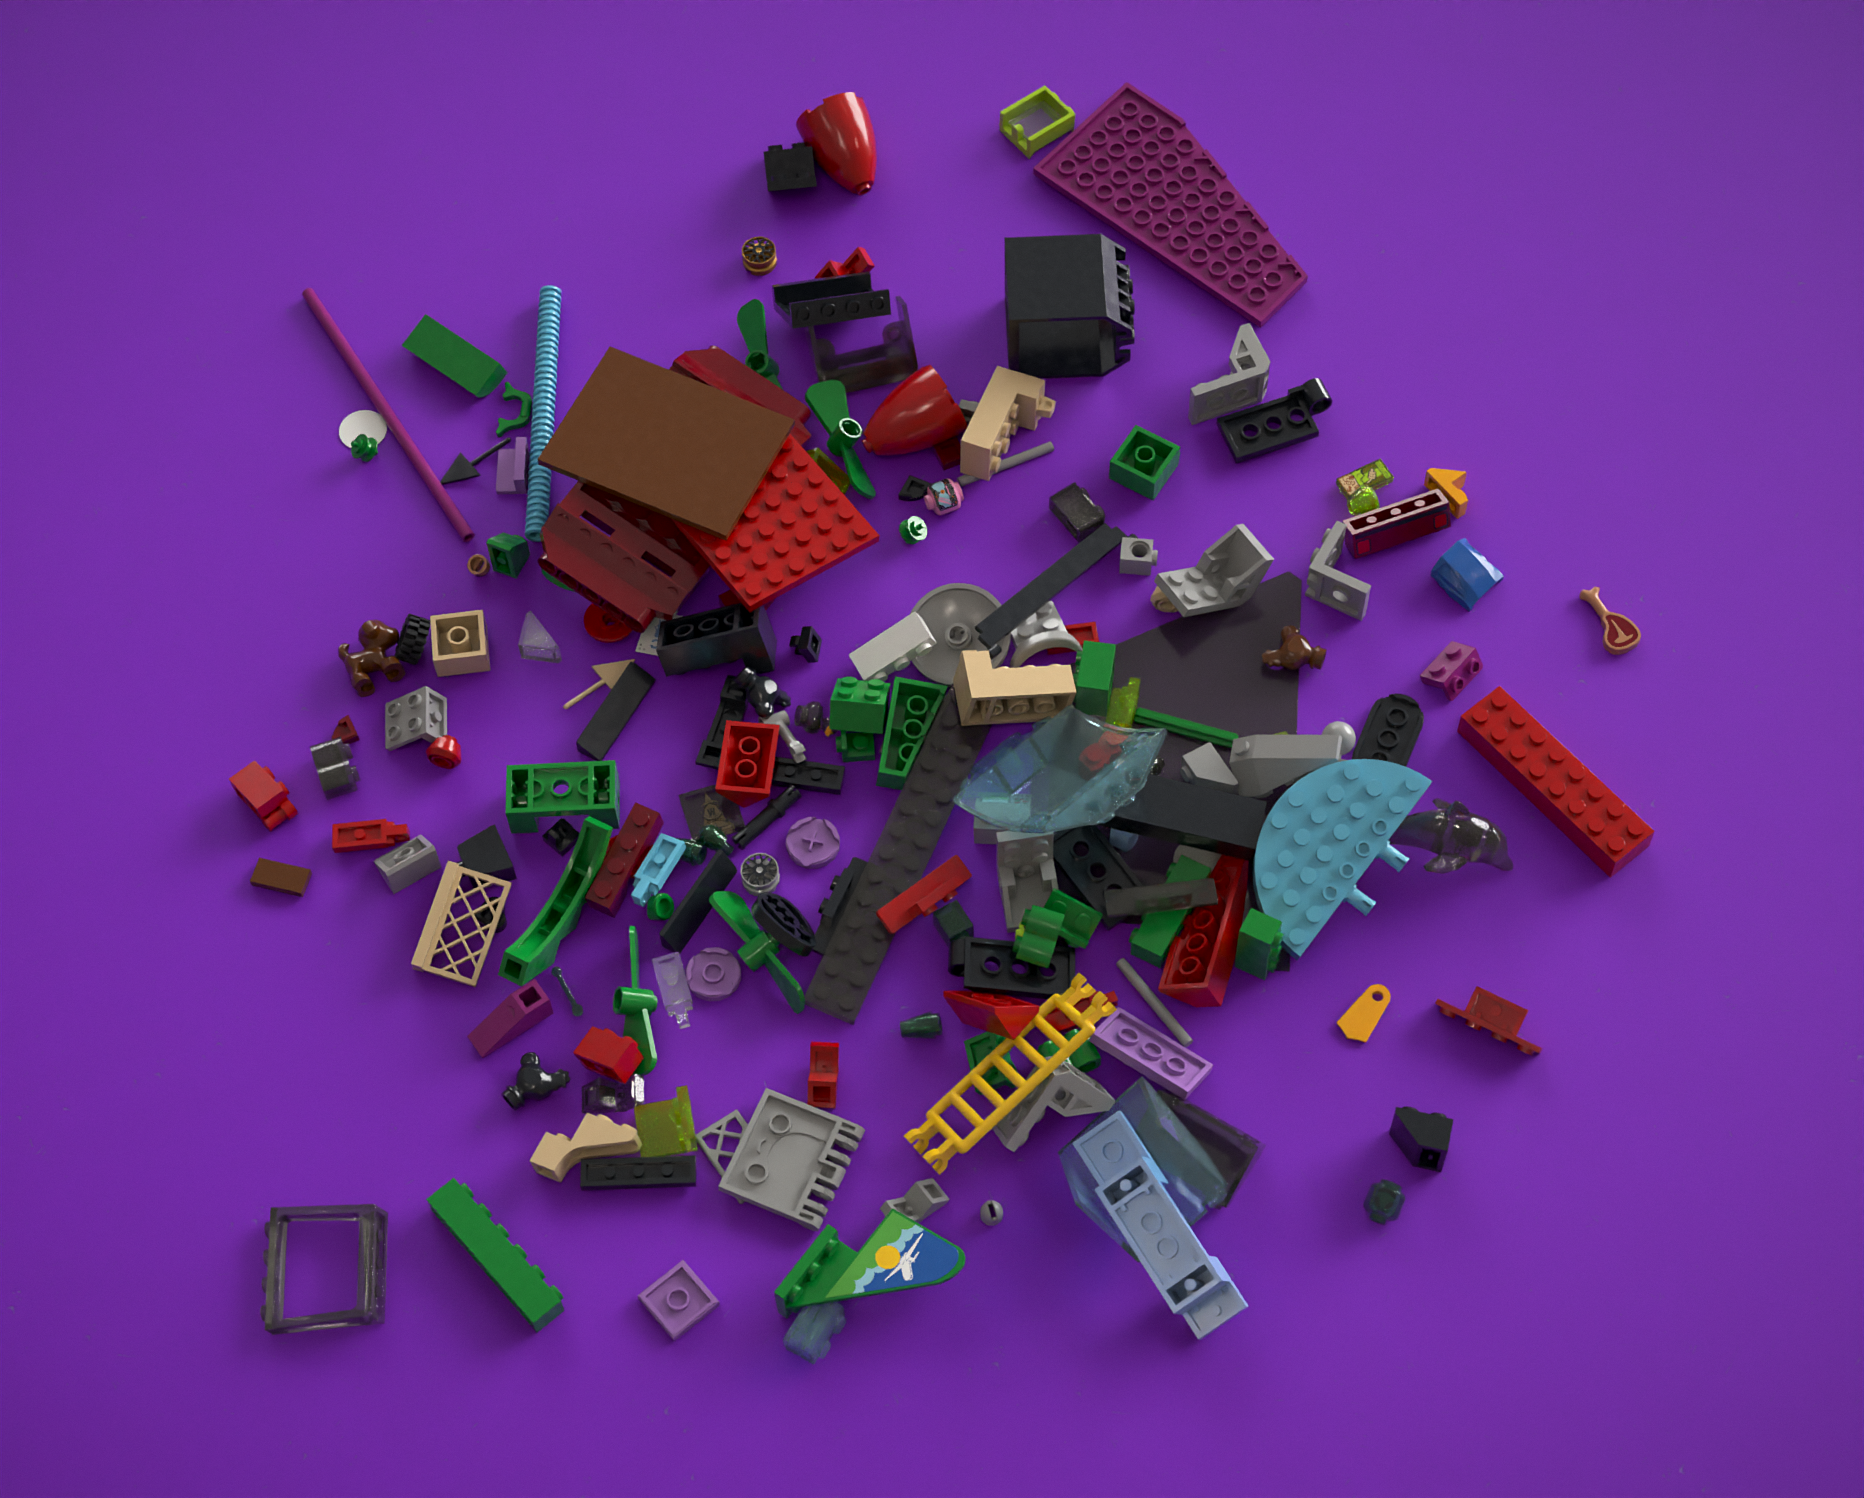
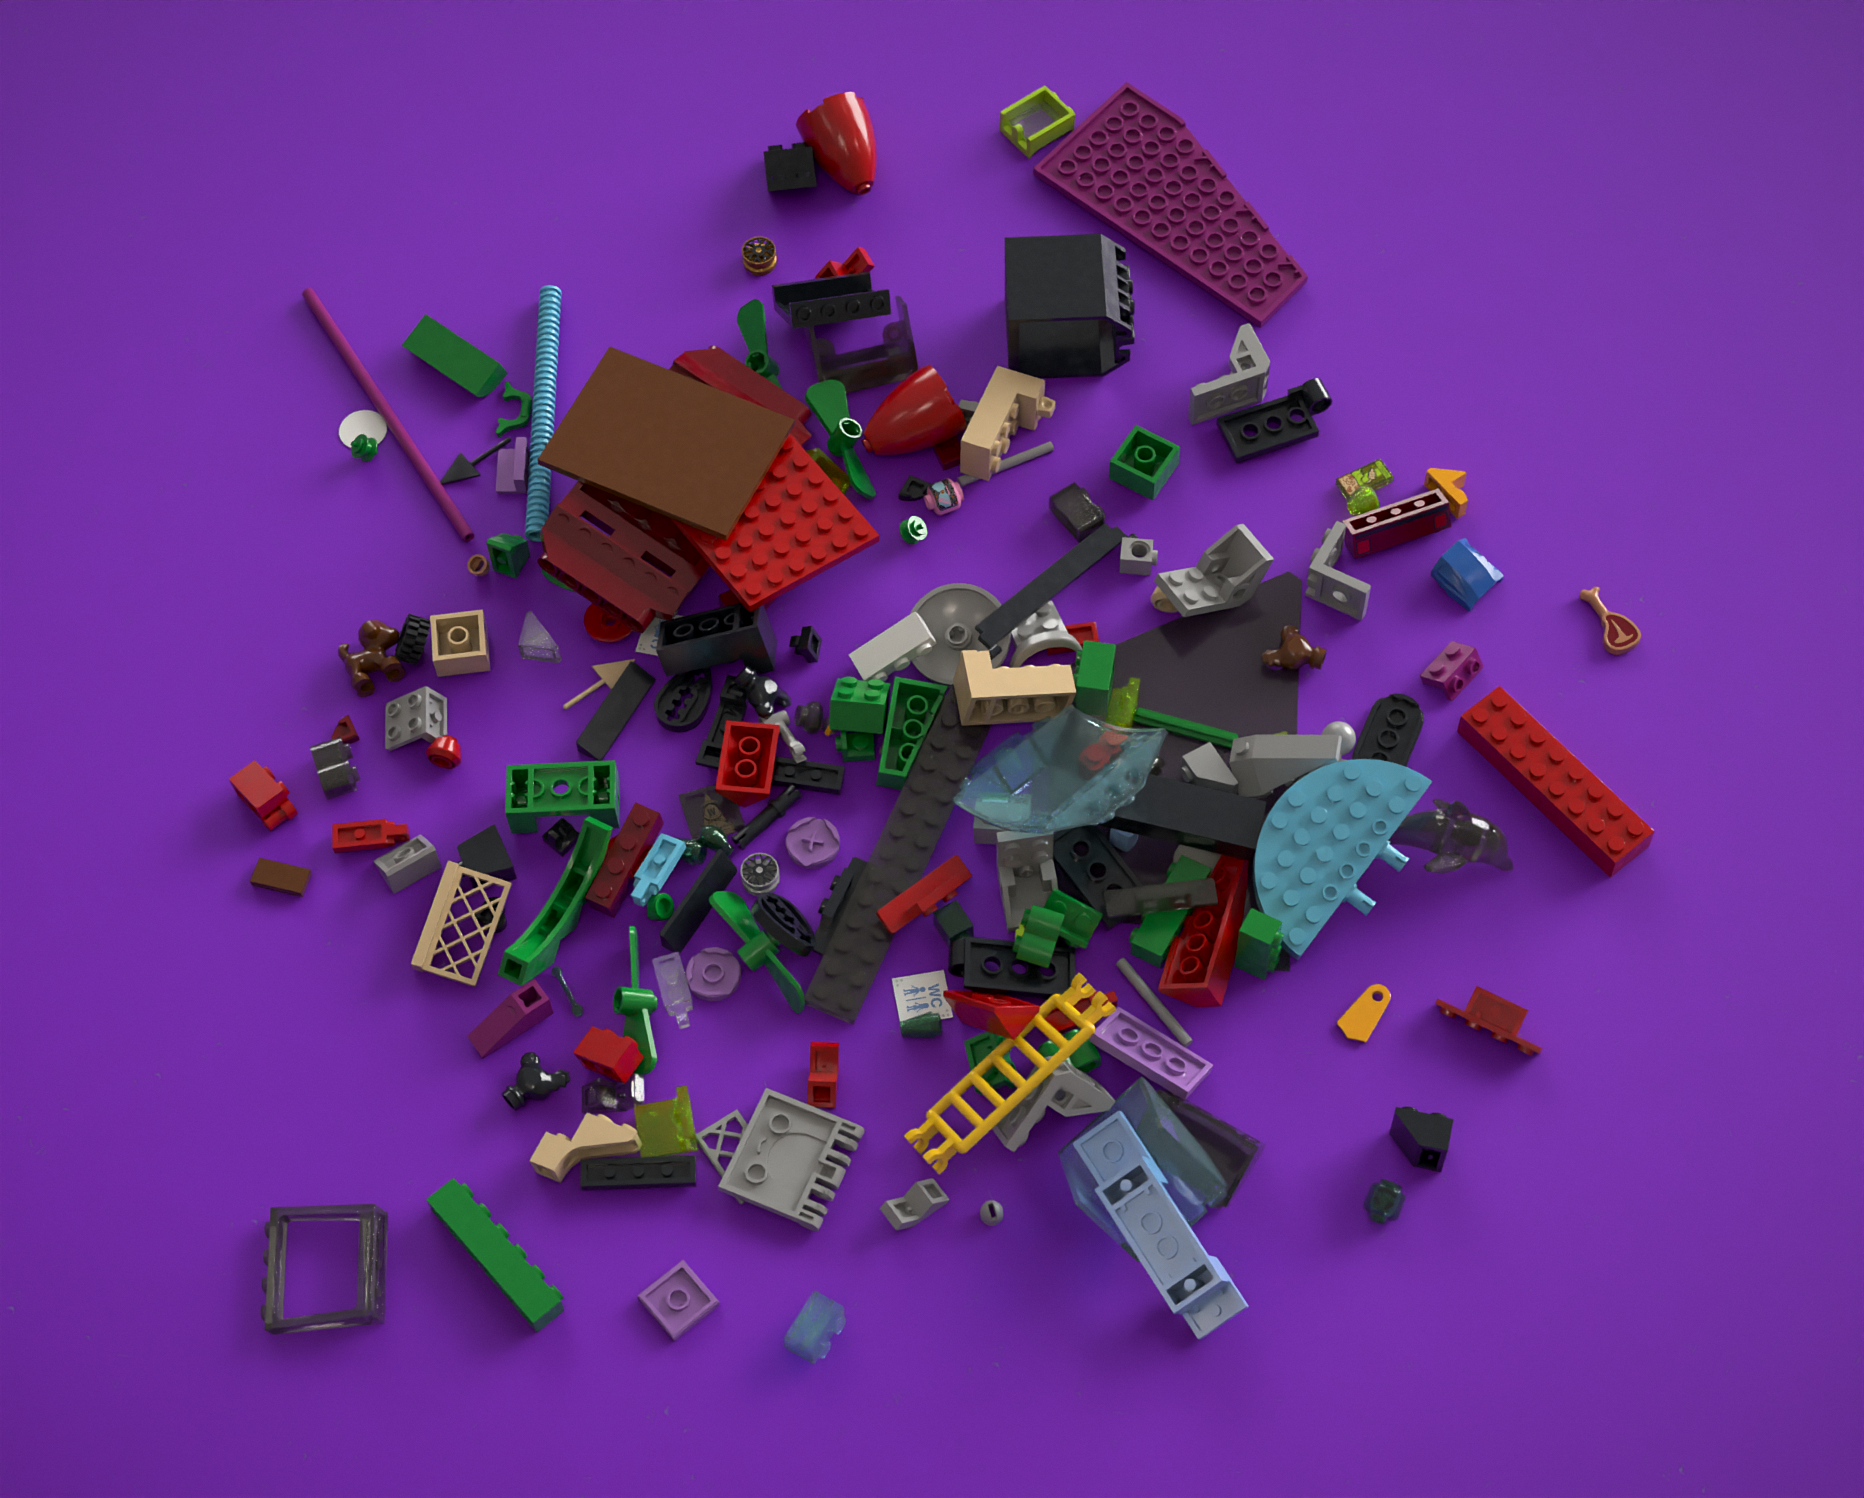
piece [774,1208,965,1319] -> none
none -> black piece [654,668,712,733]
none -> white sticker [892,970,953,1026]

